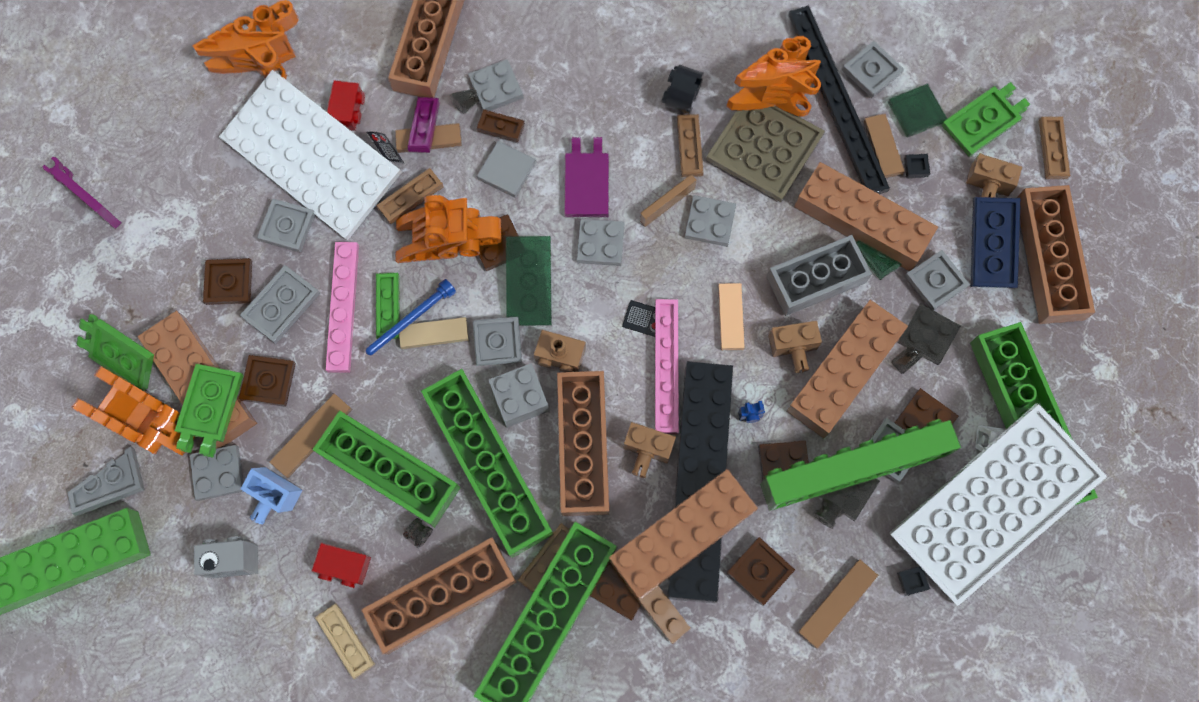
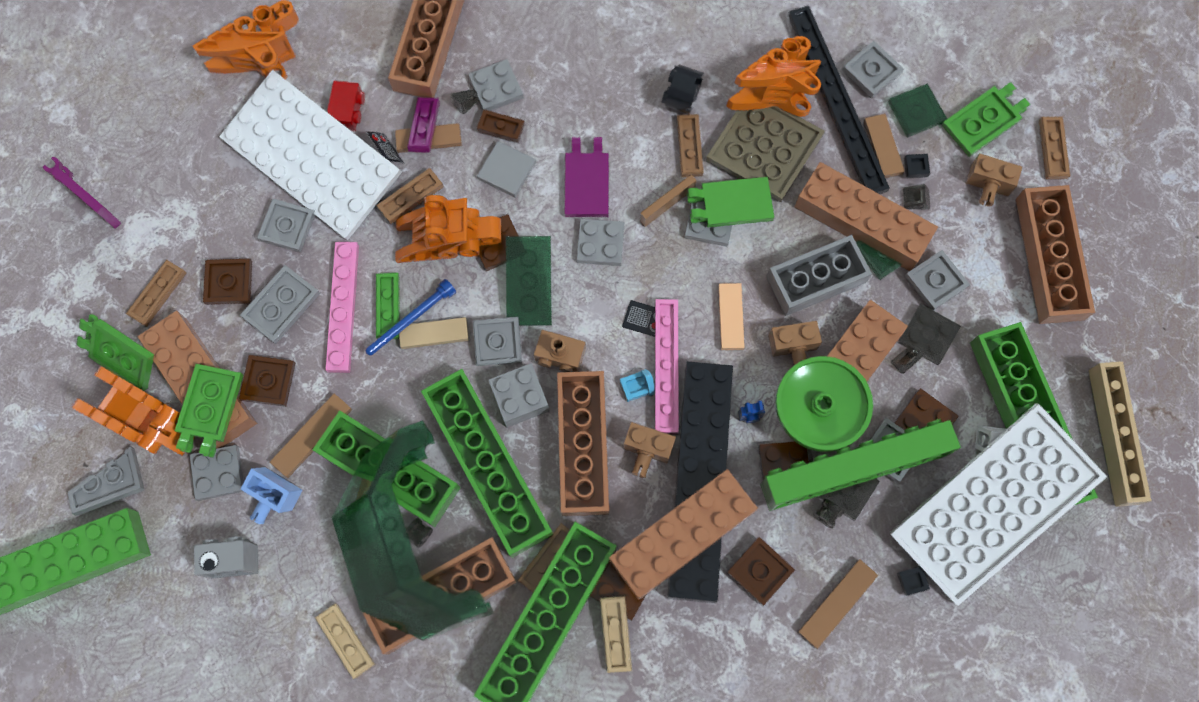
red brick [312,543,371,588] -> none
medium nougat plate [626,585,691,644] -> none
dark blue tile [970,197,1020,288] -> none
none -> medium nougat tile [126,259,187,327]
none -> clear green windscreen [332,420,494,641]
none -> tan tile [600,596,632,673]
none -> medium azure tile [620,369,654,402]
none -> bright green tile [687,177,775,228]
none -> bright green dish [775,356,873,452]
none -> clear smoke slope [903,184,930,210]
none -> tan brick [1088,361,1151,507]

